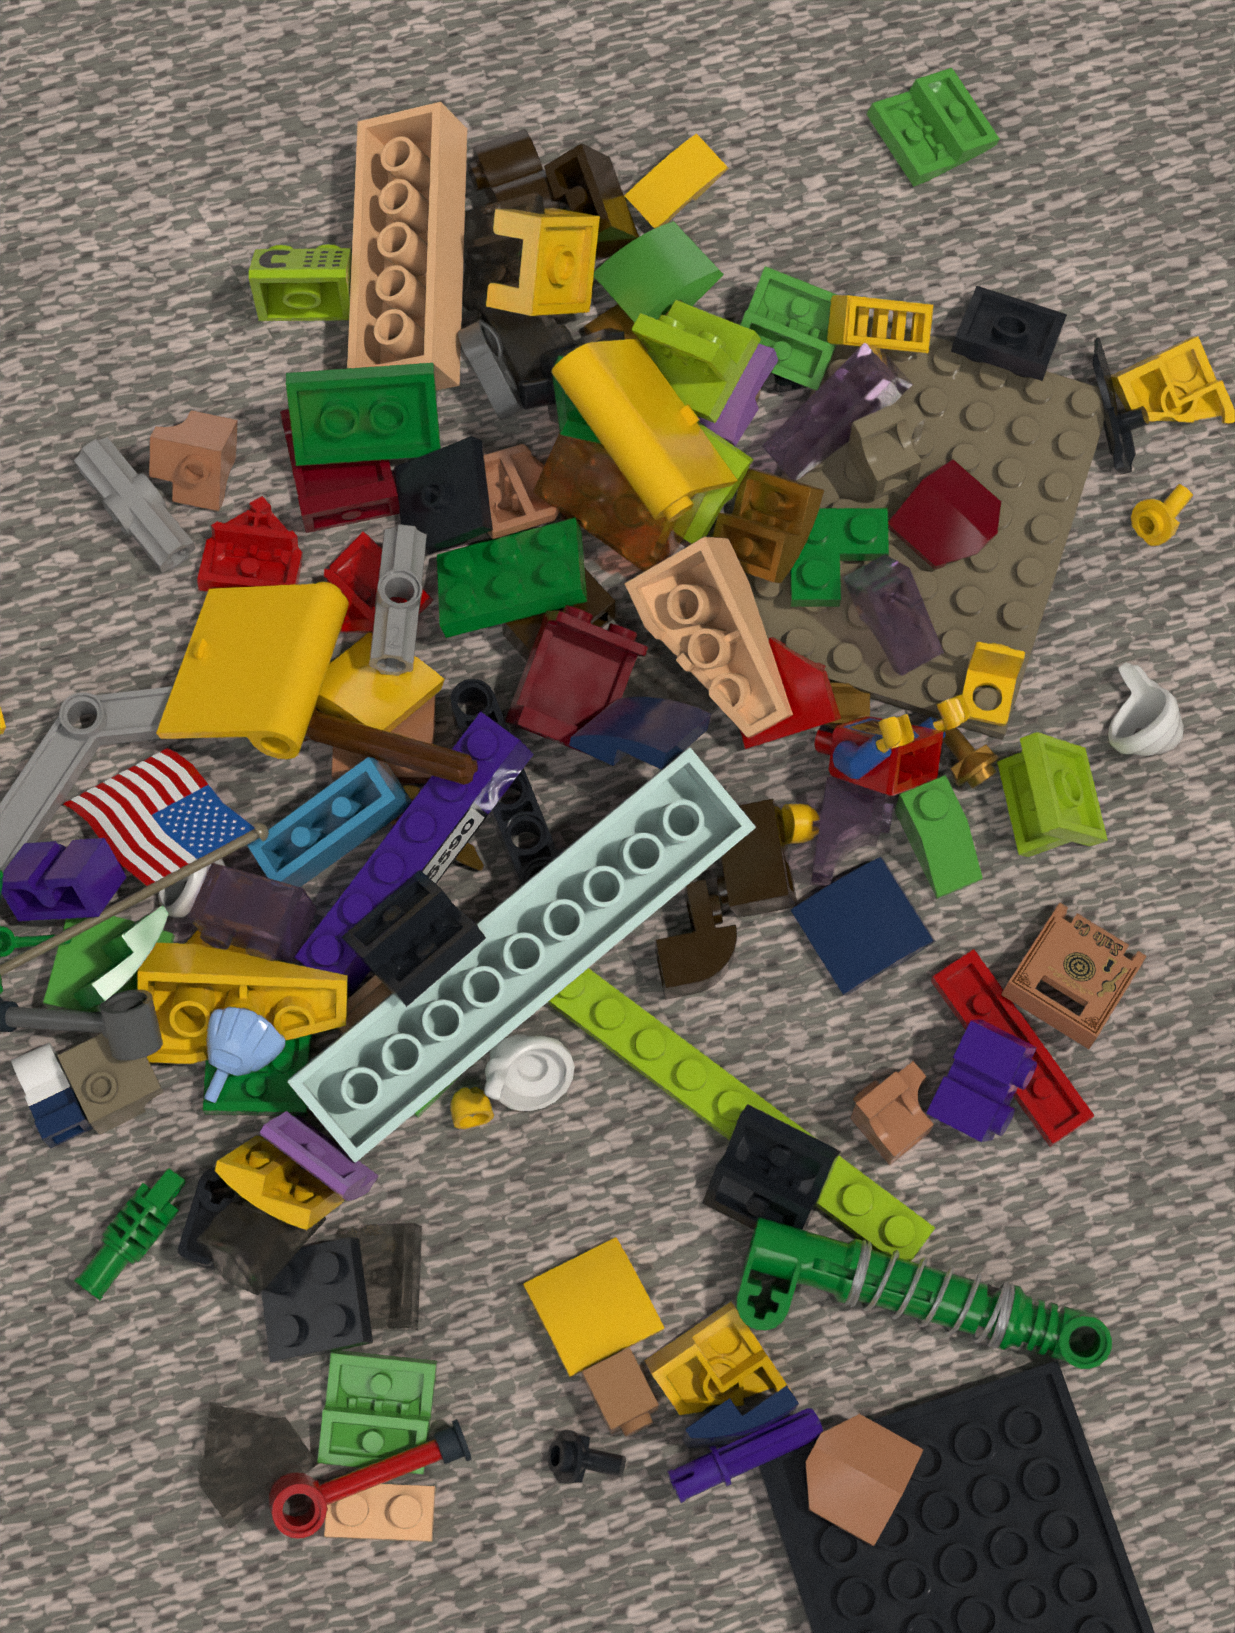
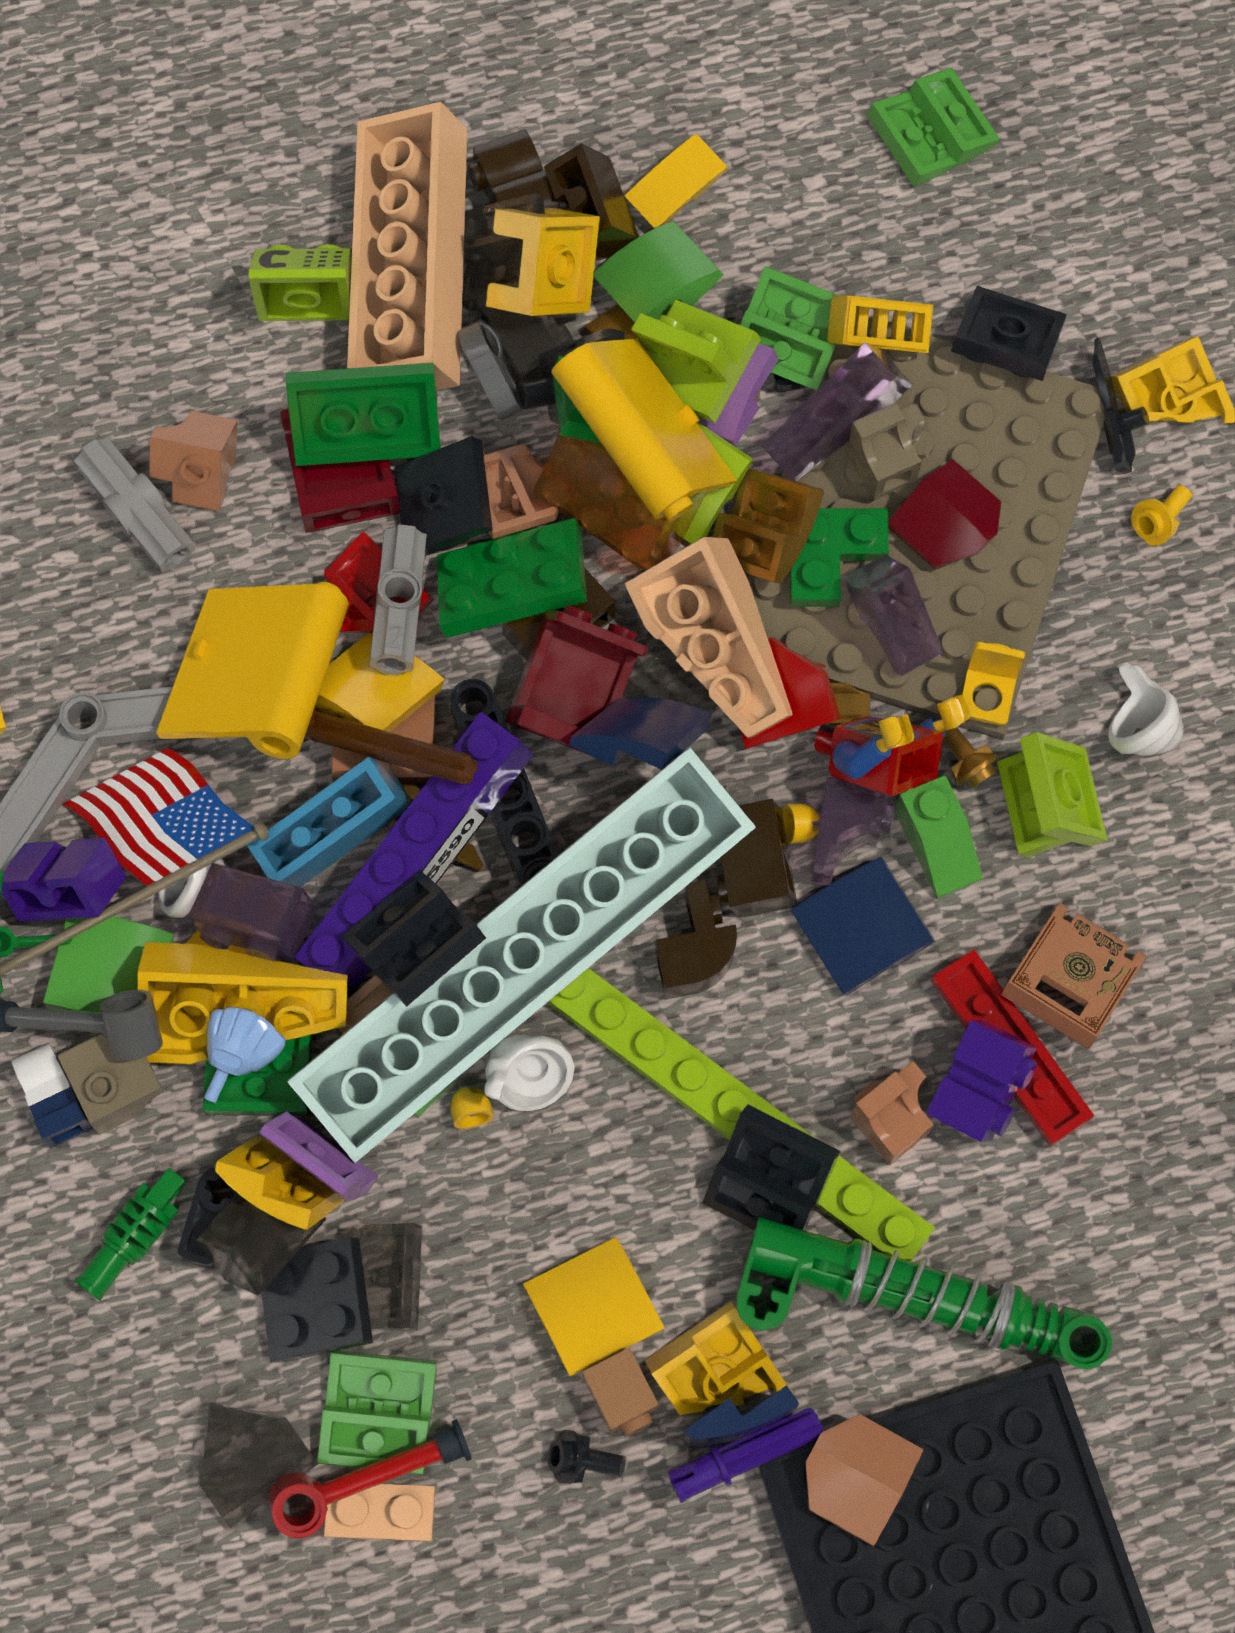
slope [73,905,169,1010] -> none
red slope [197,496,303,592] -> none

